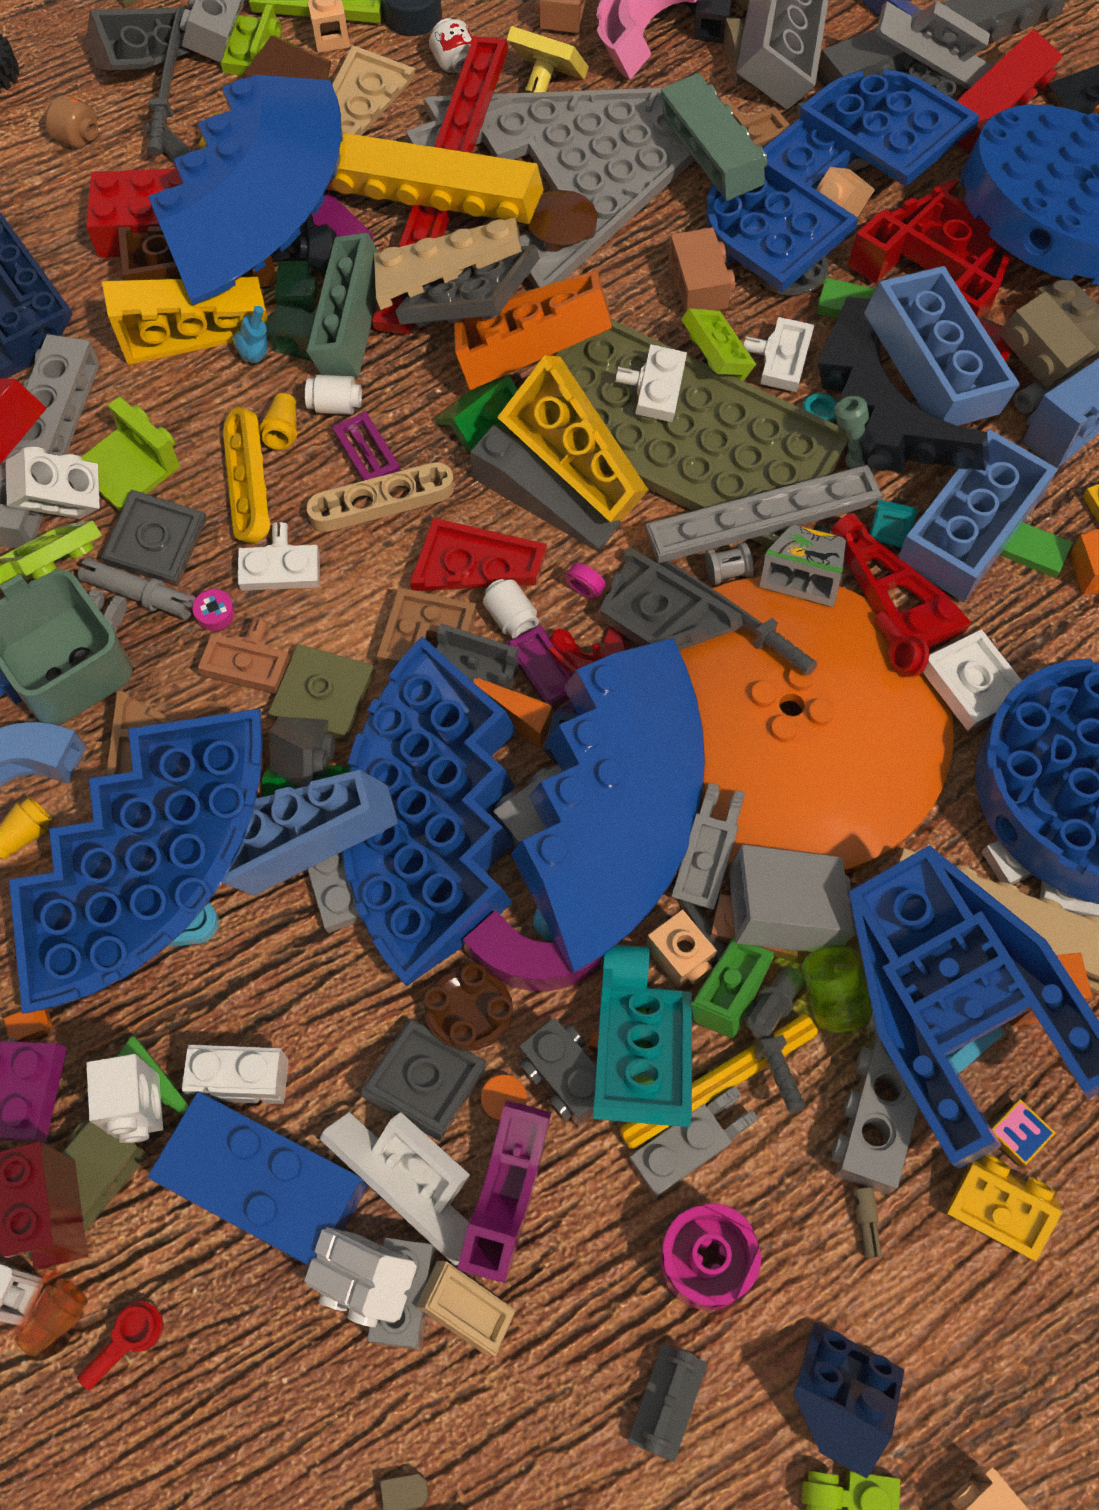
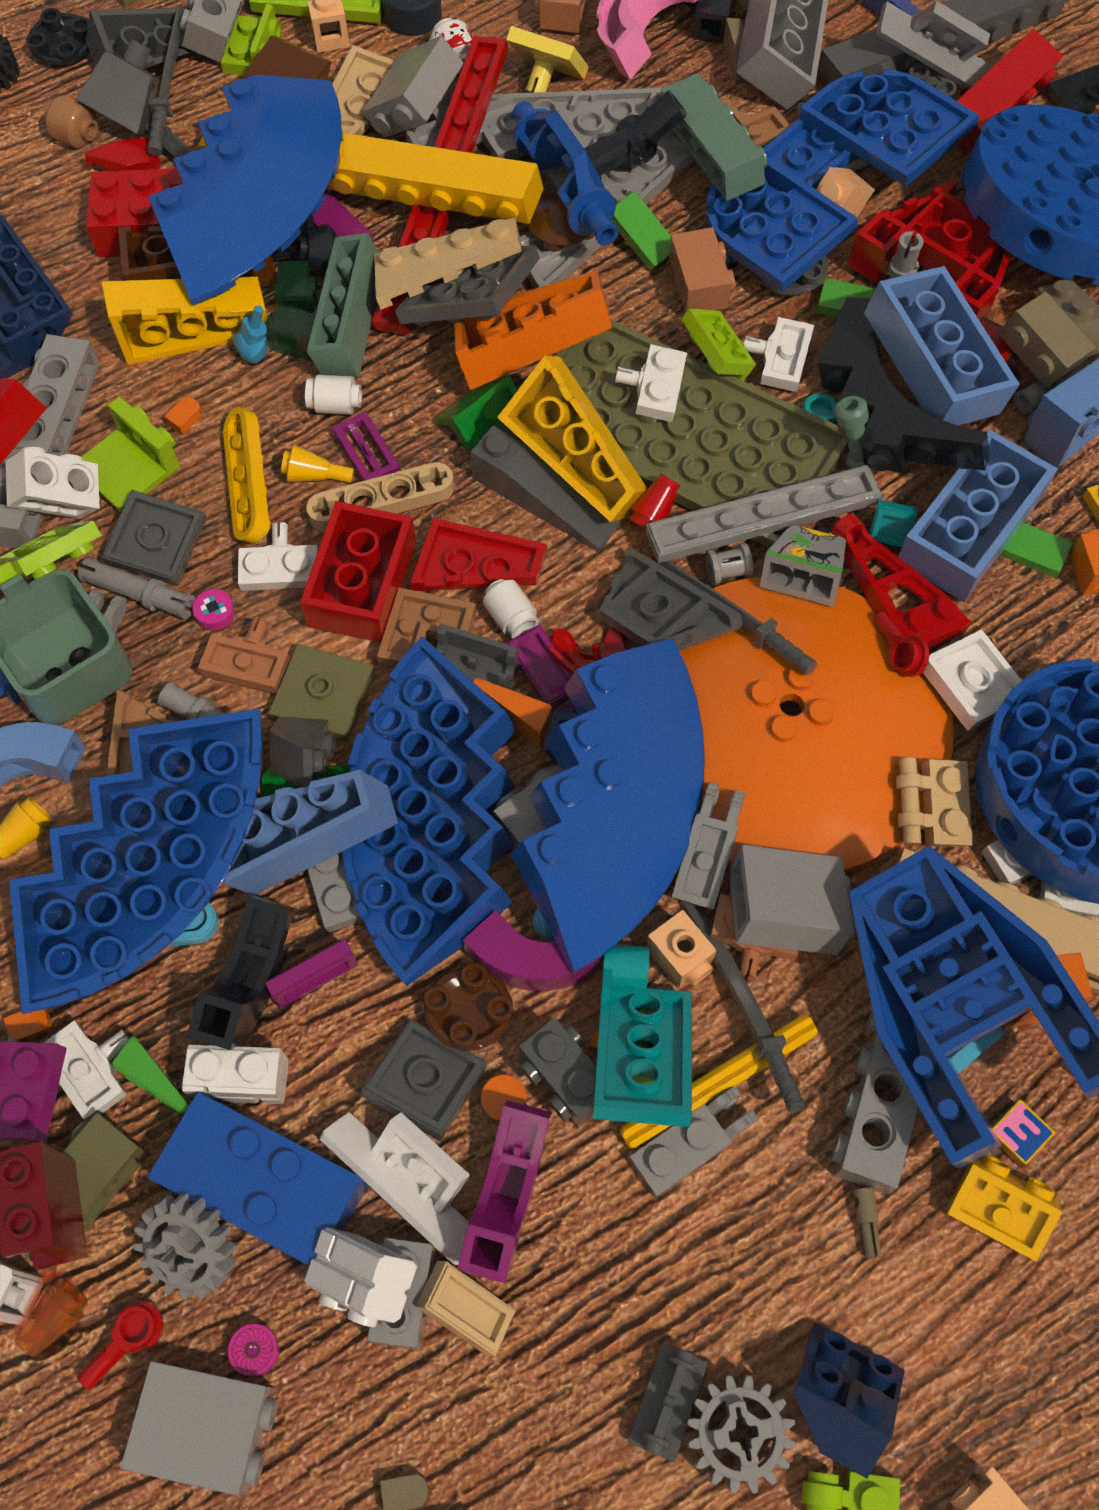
white brick [86,1054,163,1143] -> none
yellow cone [259,393,297,450] -> none
dark pink tile [565,563,606,599] -> none
dark pink brick [659,1203,761,1310] -> none
bright green slope [691,936,774,1038] -> none
dark grey axle [746,966,804,1038] -> none
clear neon green wheel [801,945,872,1032] -> none
none -> black dish [26,8,90,66]
none -> white plate [44,1020,129,1120]
none -> dark grey torso [76,39,159,135]
none -> red slope [84,138,161,171]
none -> light grey brick [120,1361,278,1496]
none -> light grey gear [133,1193,237,1301]
none -> light grey pin [158,682,225,720]
none -> orange piece [163,397,202,435]
none -> black arch [187,895,295,1050]
none -> dark pink tile [228,1324,280,1377]
none -> magenta tile [265,939,358,1008]
none -> yellow cone [281,444,354,483]
none -> red brick [300,501,416,642]
none -> light grey brick [362,35,464,138]
none -> blue plate [512,101,619,245]
none -> black piece [584,90,688,176]
none -> bright green tile [611,191,671,272]
none -> red cone [629,473,681,529]
none -> light grey gear [685,1375,796,1494]
none -> light grey pin [888,231,924,279]
none -> tan plate [896,757,973,848]

